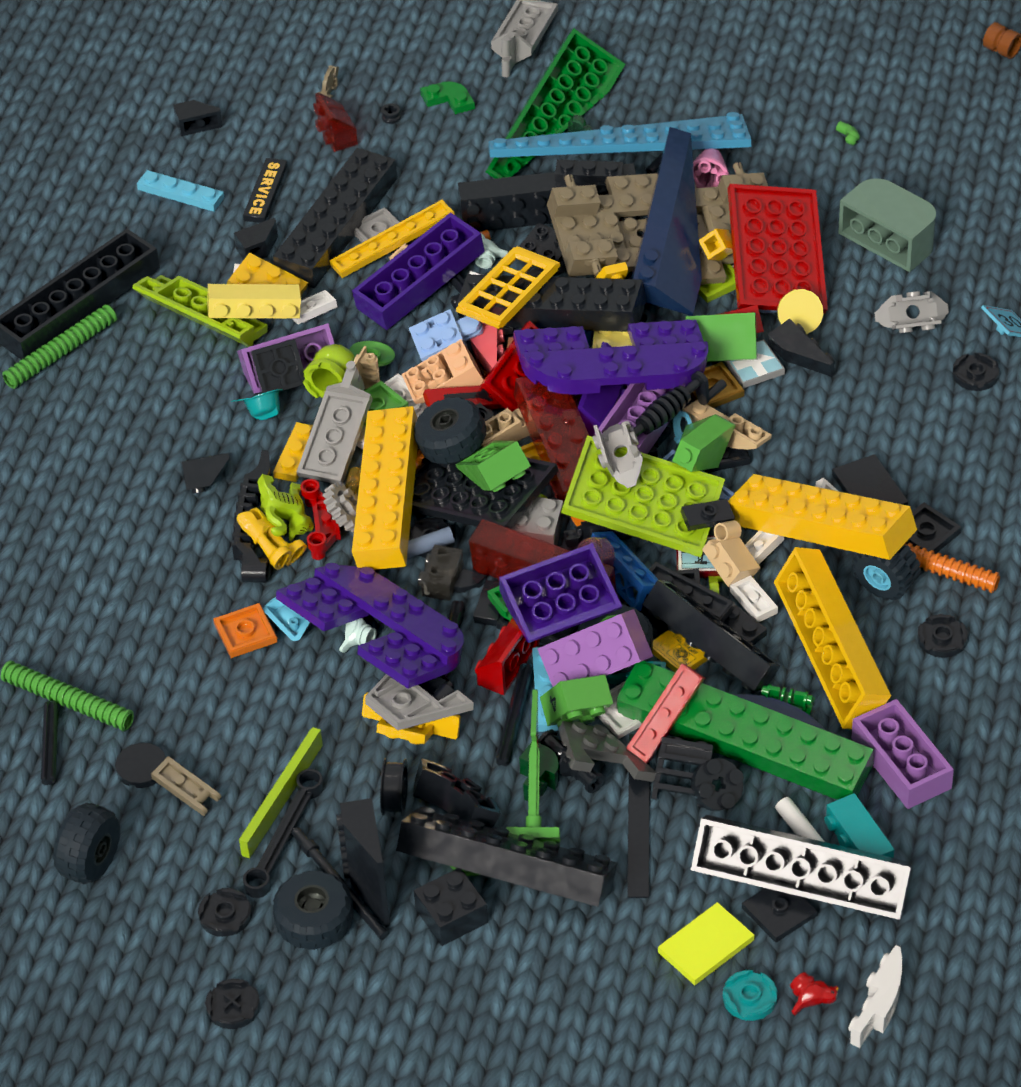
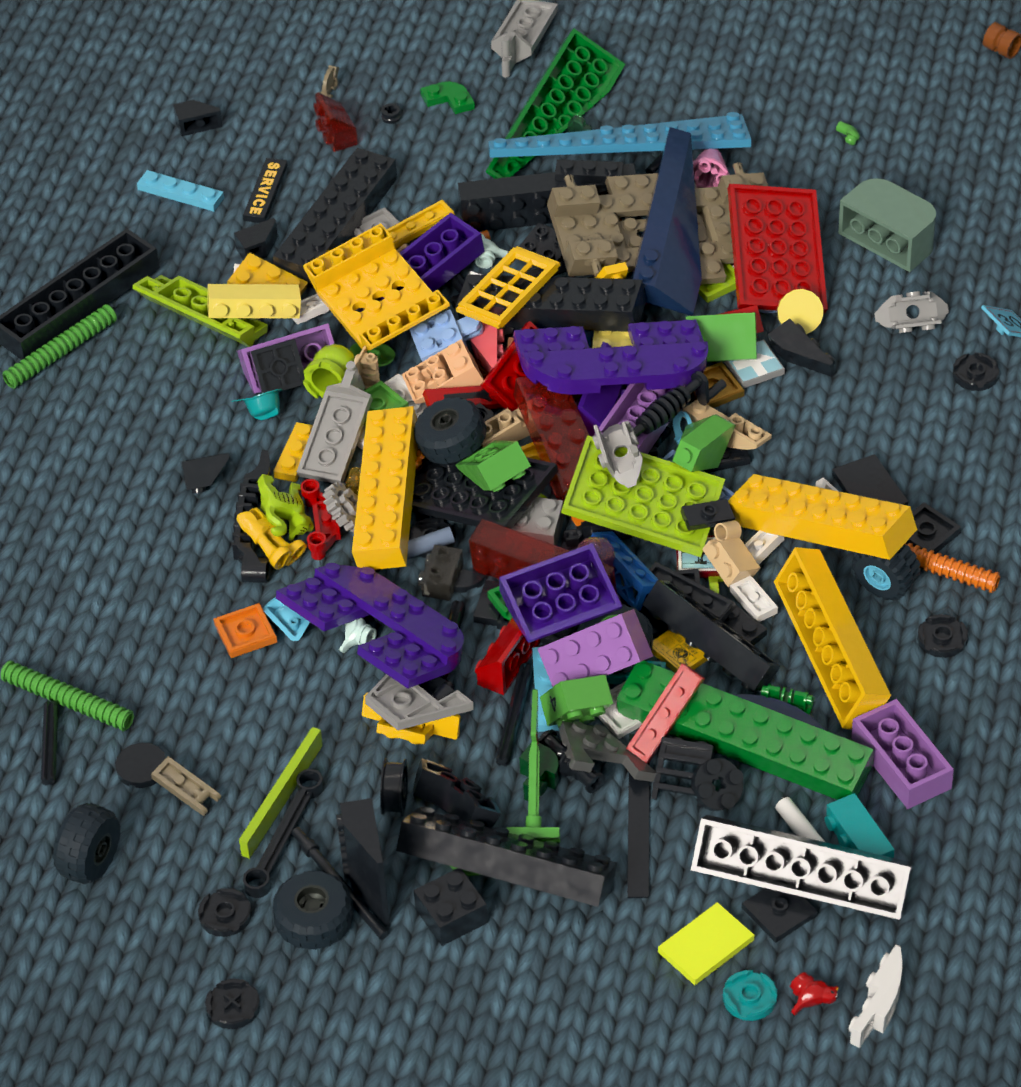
yellow brick [698,228,733,261] -> none
none -> yellow slope [303,223,450,351]

